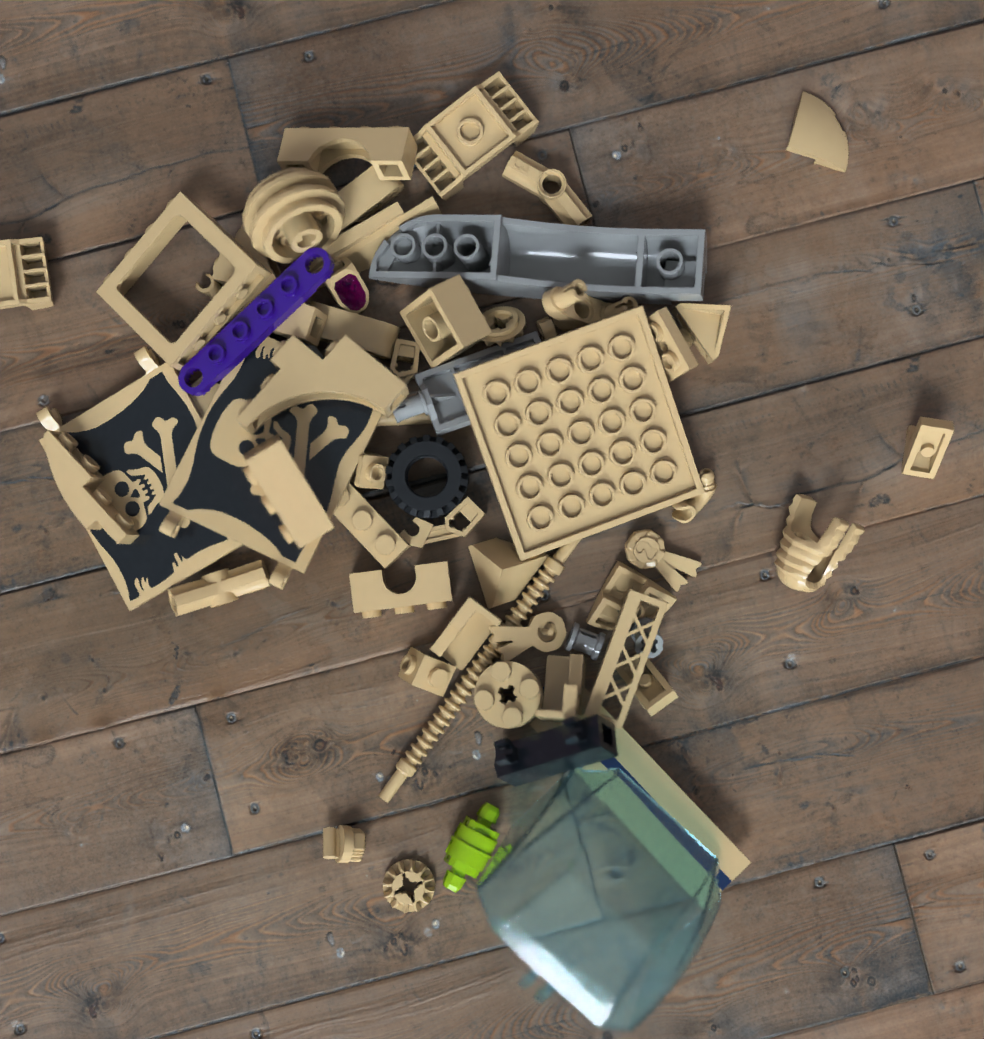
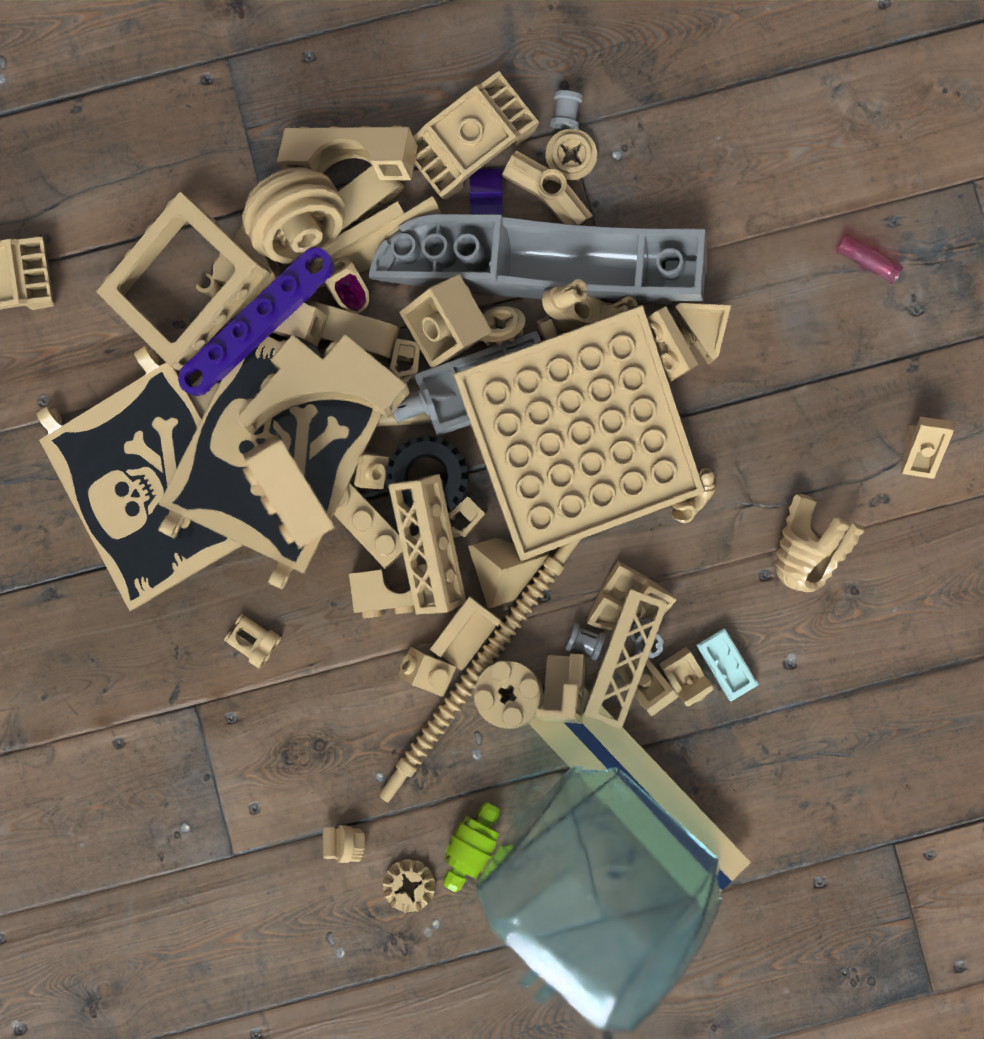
tan slope [44,430,139,544] -> none
tan piece [168,559,271,617] -> none
tan piece [489,612,566,661] -> none
black brick [494,714,618,787] -> none
tan piece [625,529,702,592] -> none
tan brick [786,91,849,173] -> none
none -> tan piece [224,614,282,669]
none -> tan fence [389,474,466,614]
none -> dark purple slope [470,169,503,216]
none -> tan gear [546,129,597,181]
none -> light grey bush [550,90,583,131]
none -> tan bracket [659,647,714,706]
none -> light aqua plate [696,628,759,702]
none -> clear pink pin [836,234,903,284]

